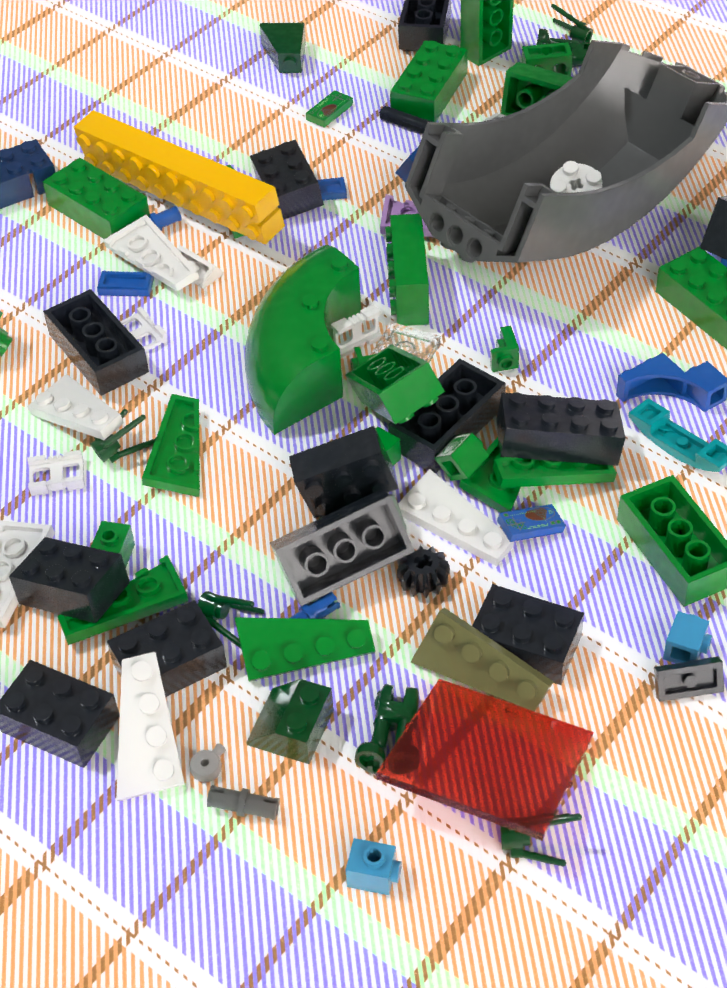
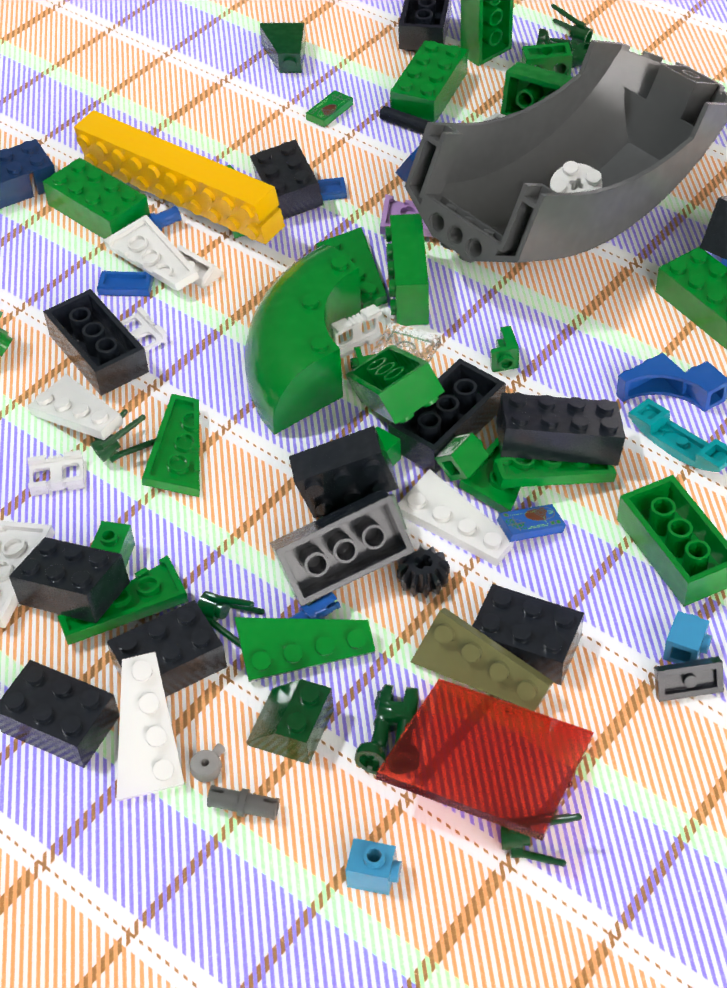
none -> green wing [316,227,387,309]

